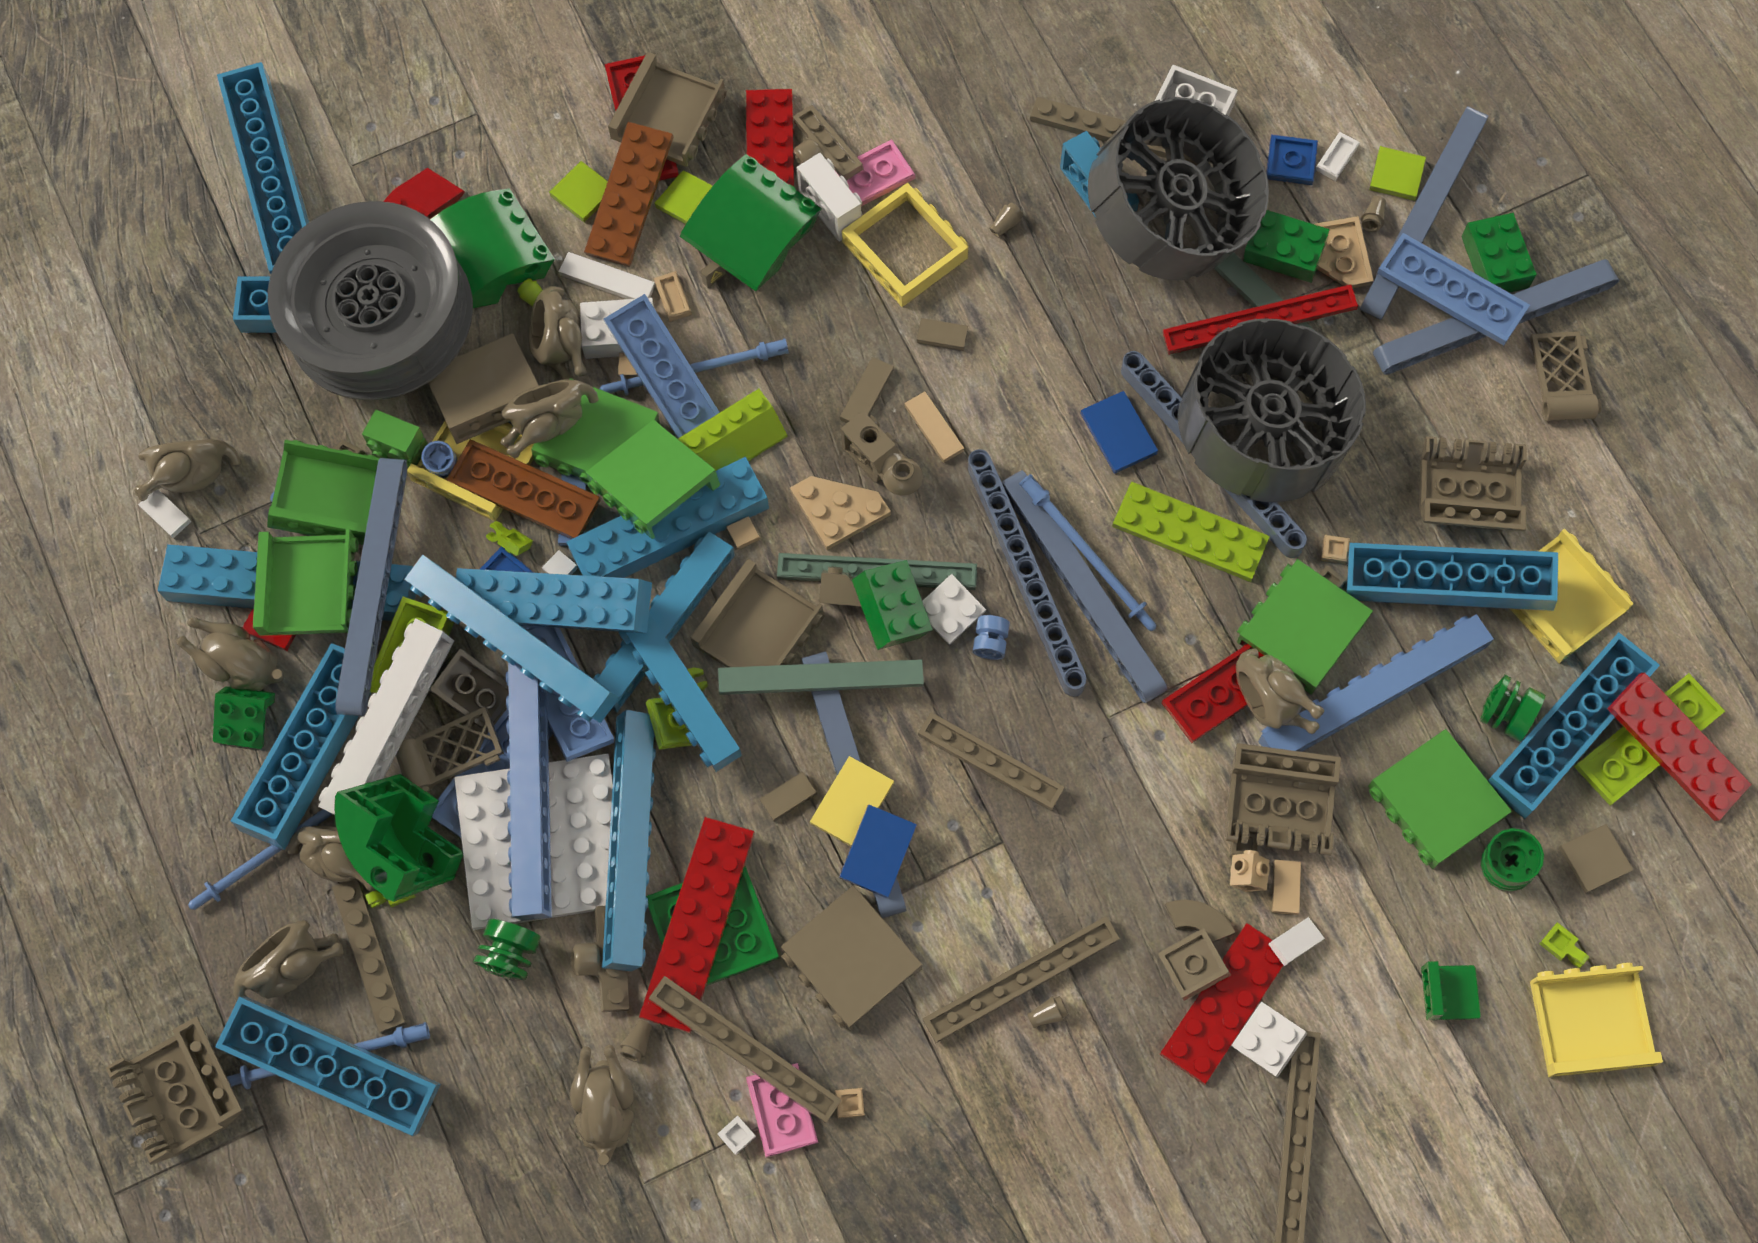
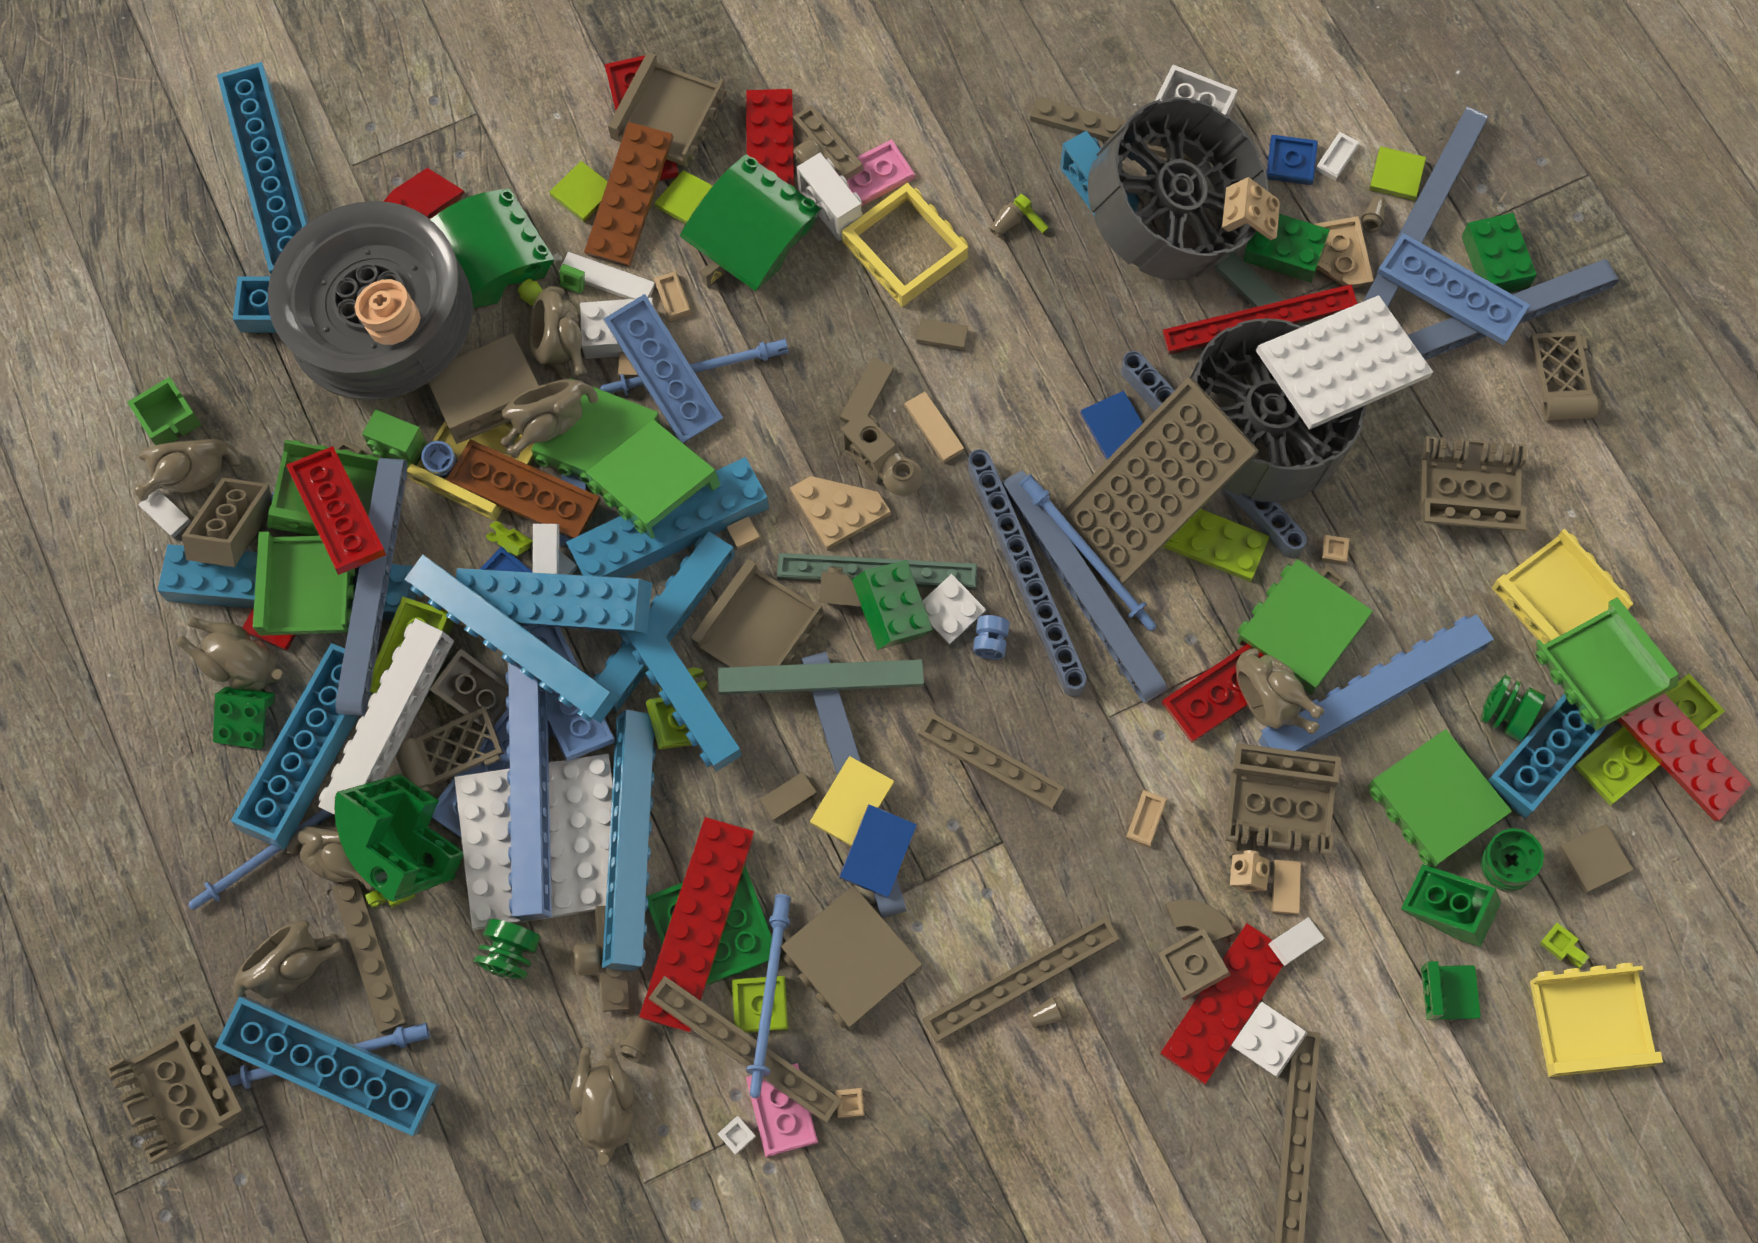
lime slope [678,388,788,471] -> none
dark azure brick [1347,543,1558,611] -> none
none -> bright green piece [127,377,202,445]
none -> dark tan brick [182,477,272,567]
none -> red plate [286,446,386,575]
none -> light nougat wheel [355,279,421,345]
none -> white tile [533,524,559,574]
none -> bright green tile [560,264,585,294]
none -> lime tile [732,976,788,1033]
none -> medium blue bar [746,894,791,1098]
none -> lime bar [1013,194,1049,234]
none -> dark tan plate [1059,377,1259,585]
none -> tan tile [1126,790,1168,848]
none -> tan bracket [1222,177,1280,240]
none -> white plate [1256,295,1433,429]
none -> green slope [1401,864,1501,947]
none -> bright green panel [1535,597,1679,731]

